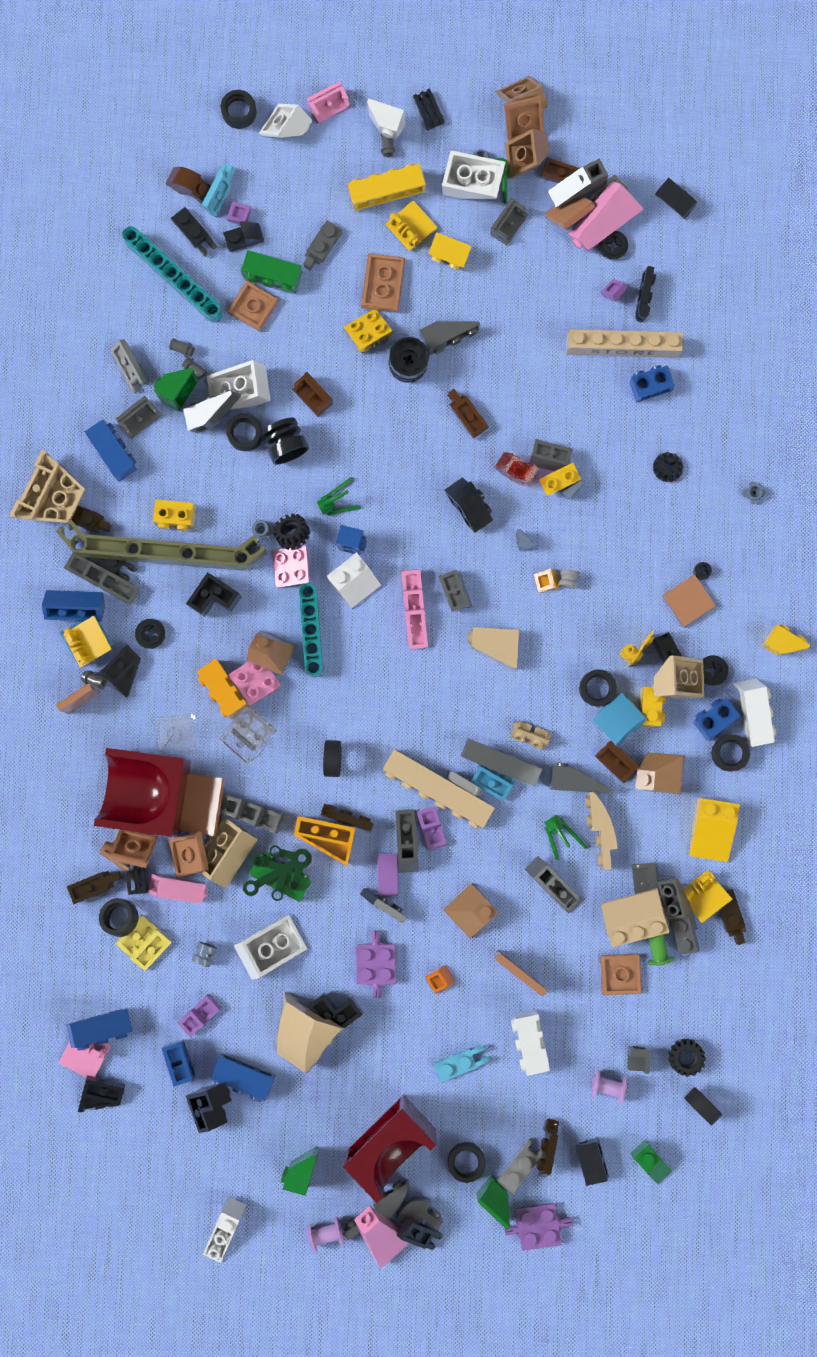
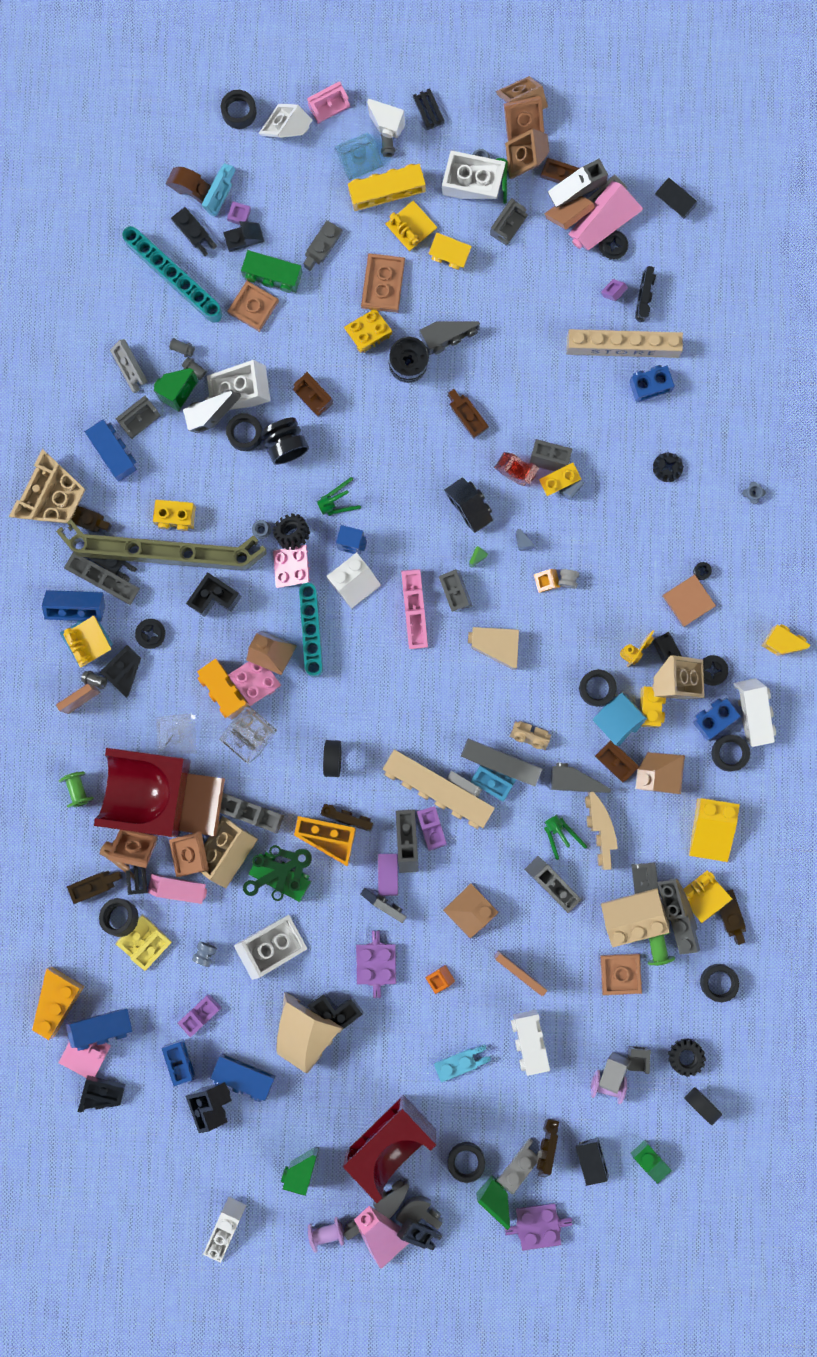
none -> light orange wedge [32,967,85,1040]
none -> bright green hose [59,771,94,808]
none -> clear light blue slope [334,133,383,180]
none -> bright green slope [469,546,488,568]
none -> light grey slope [599,1052,631,1094]
none -> black tyre [700,964,740,1003]

